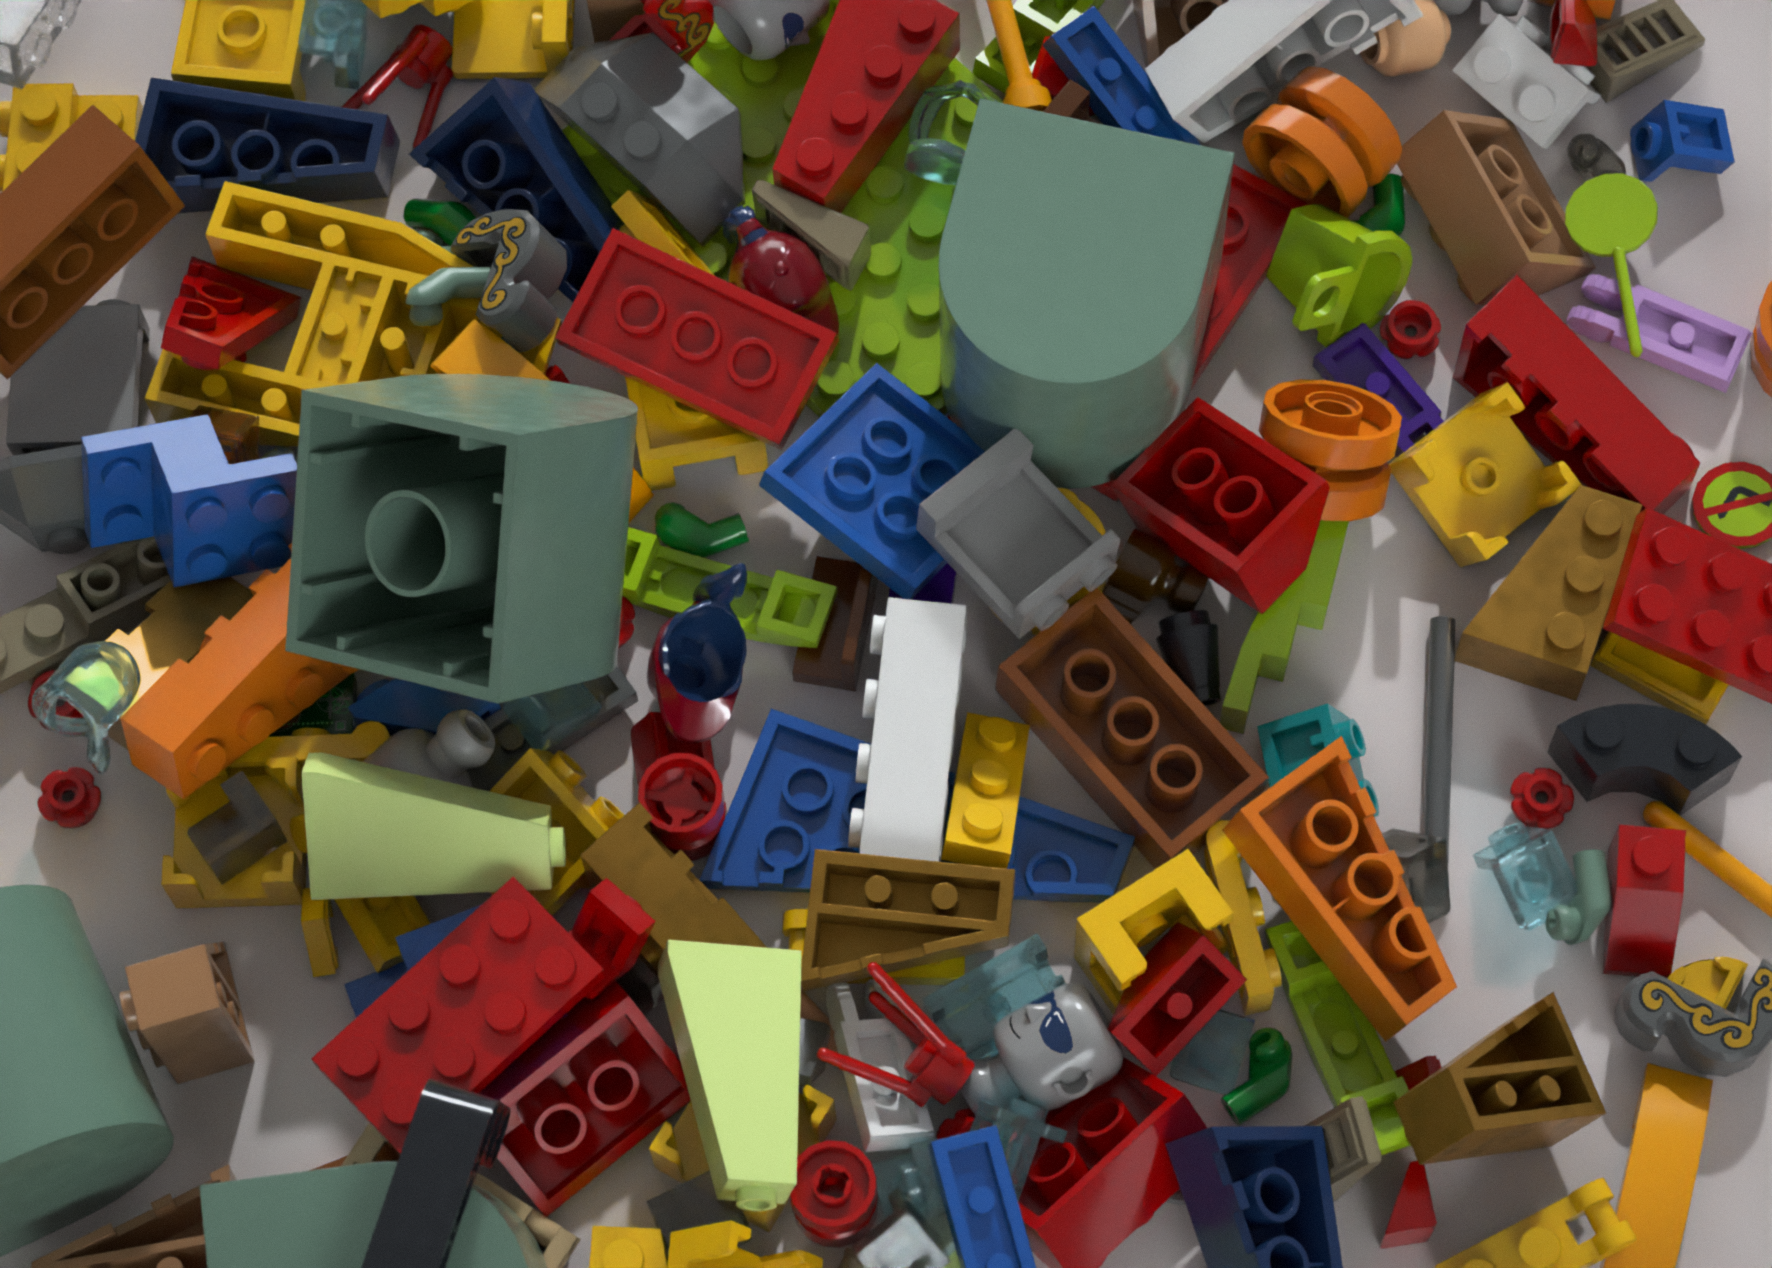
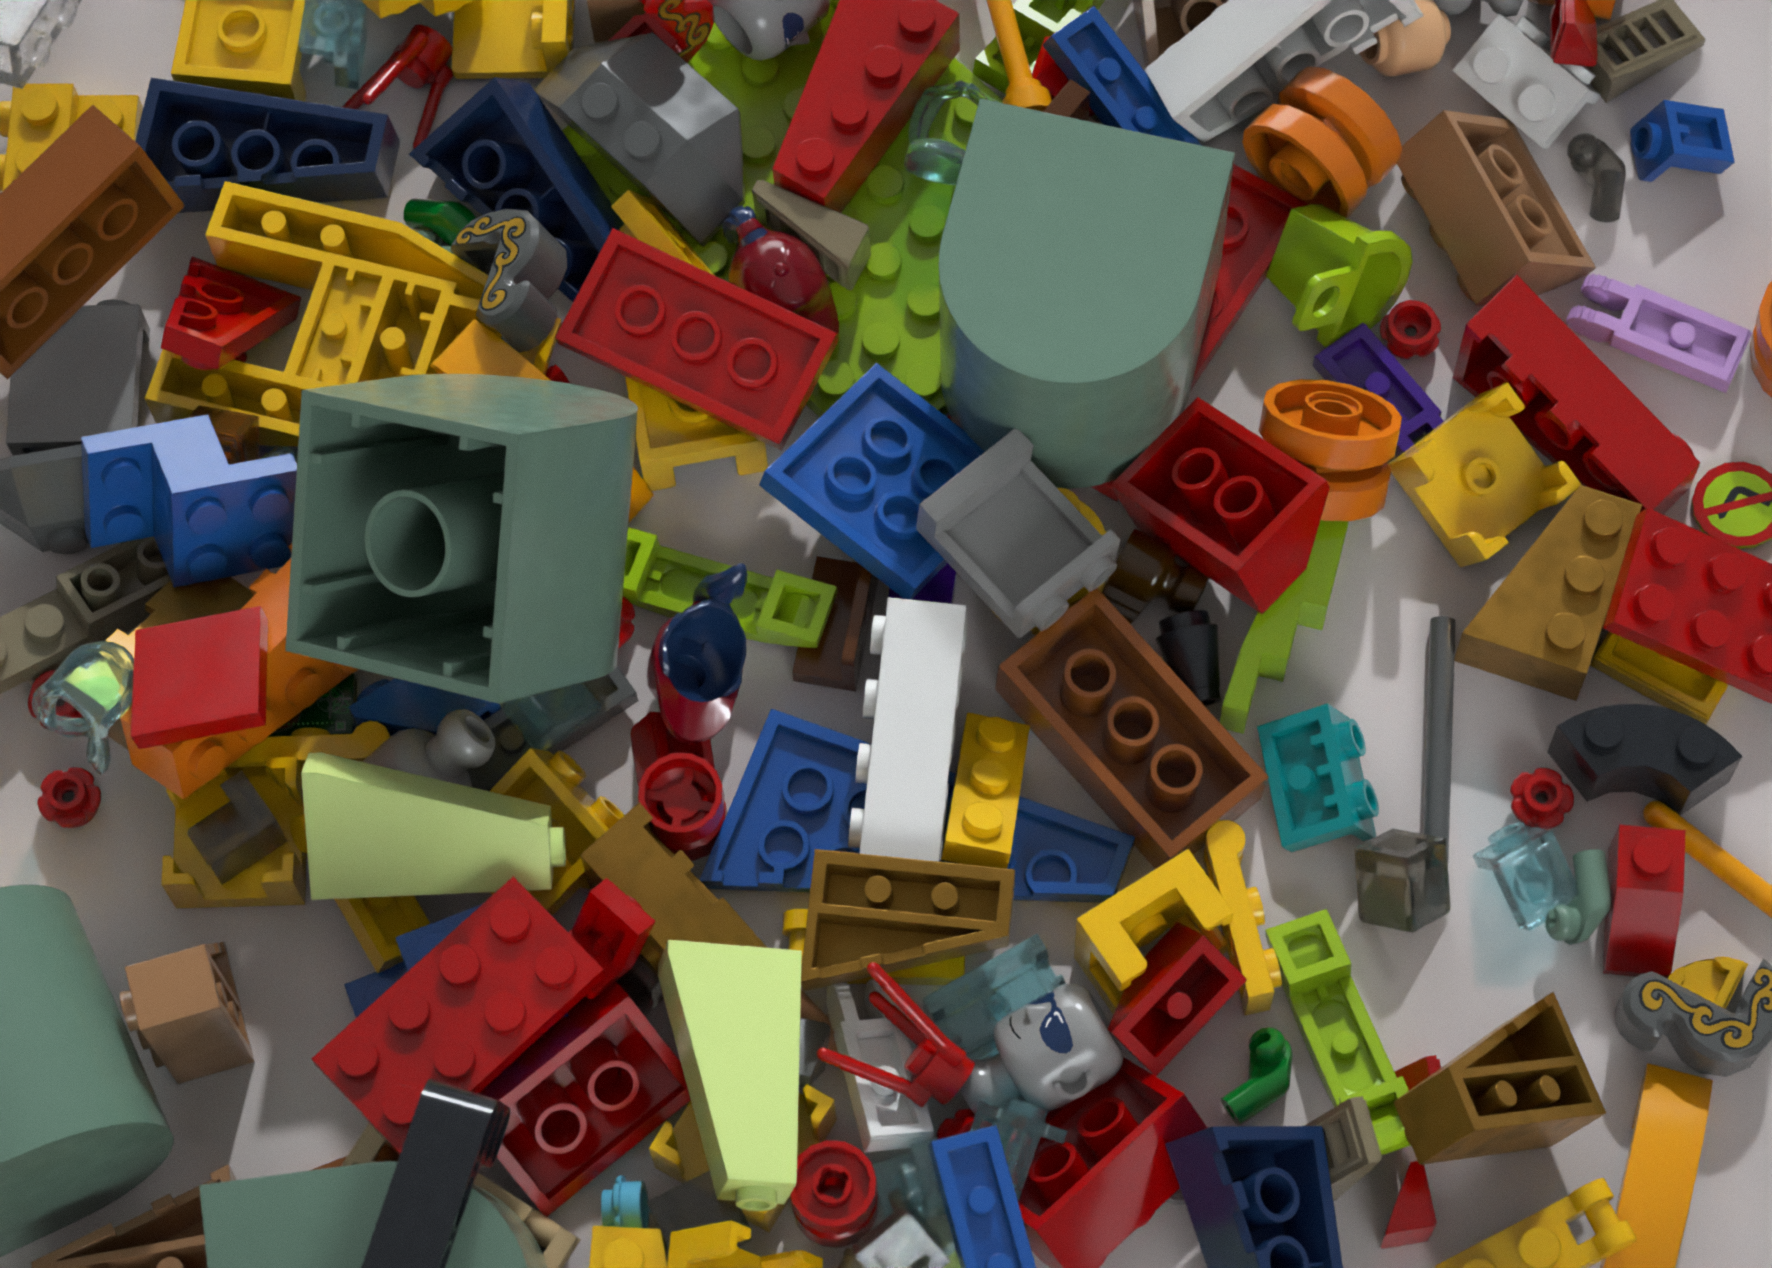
yellow tile [301,888,339,978] -> none
sand green arm [405,267,491,326] -> none
green arm [654,502,749,558] -> none
clear light blue slope [1170,1009,1255,1095] -> none
orange wedge [1222,736,1457,1042] -> none
green arm [1352,174,1406,236] -> none
lime piece [1565,173,1658,357] -> none
none -> red tile [131,606,268,749]
none -> medium azure plate [601,1175,649,1228]

